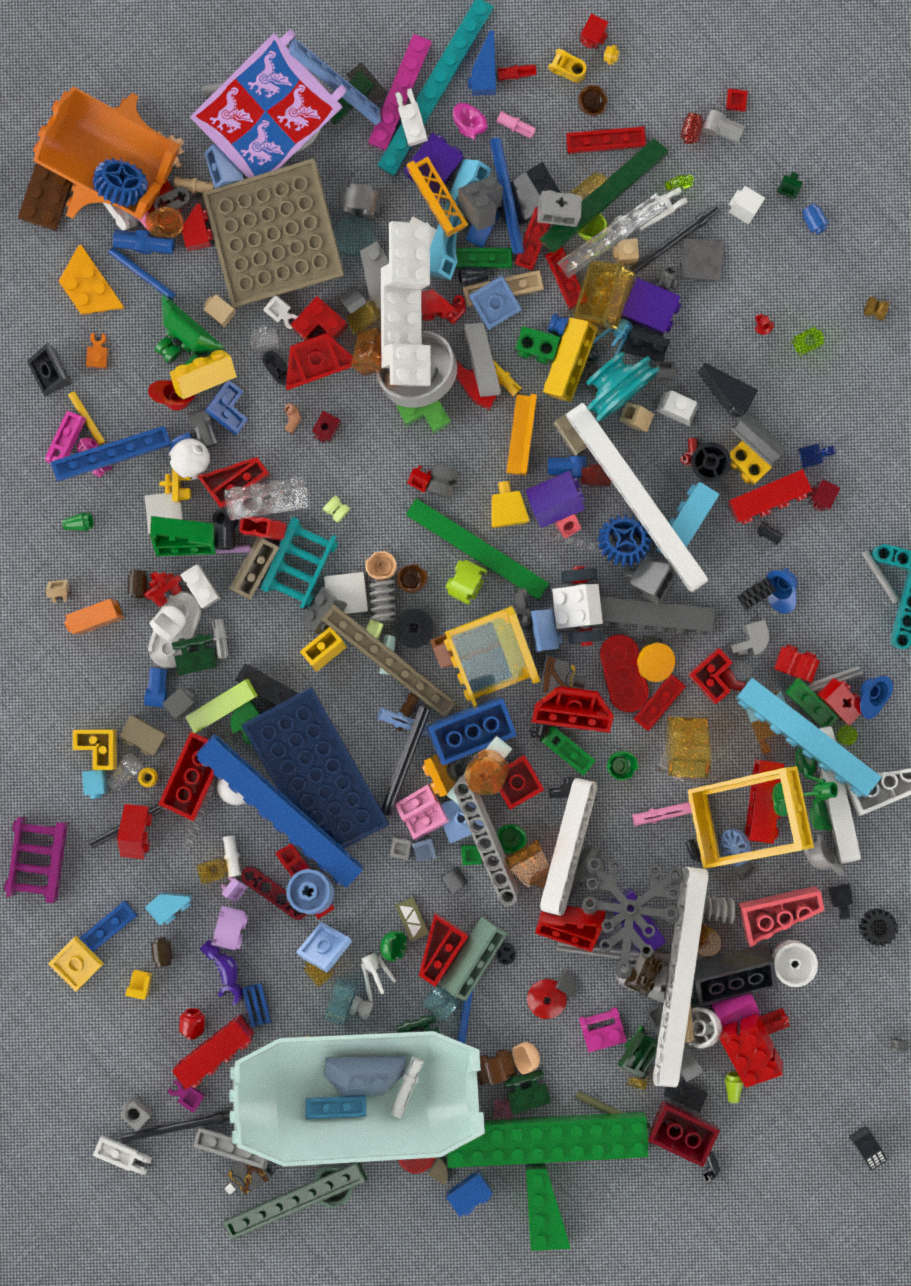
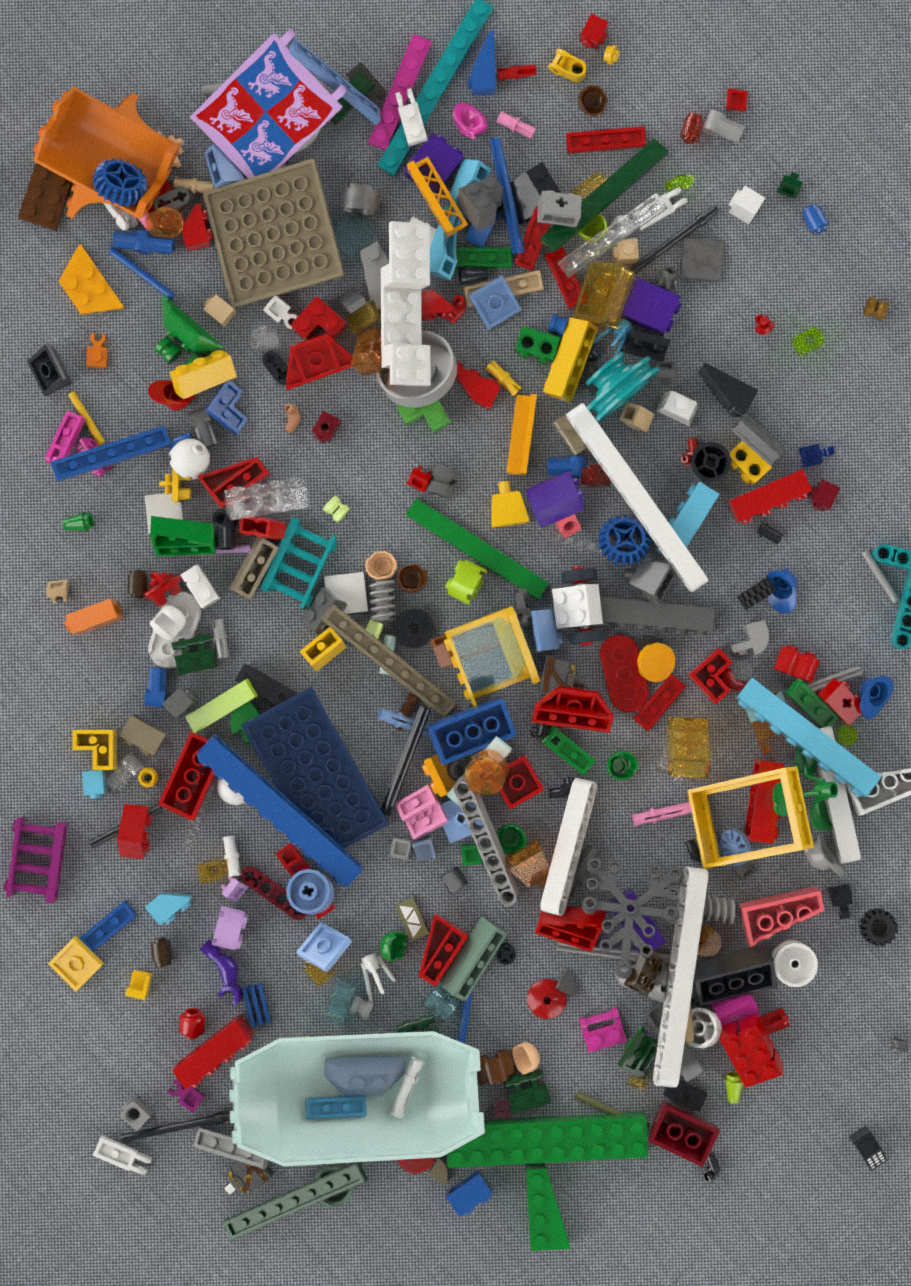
light grey tile [463,322,501,397] -> none

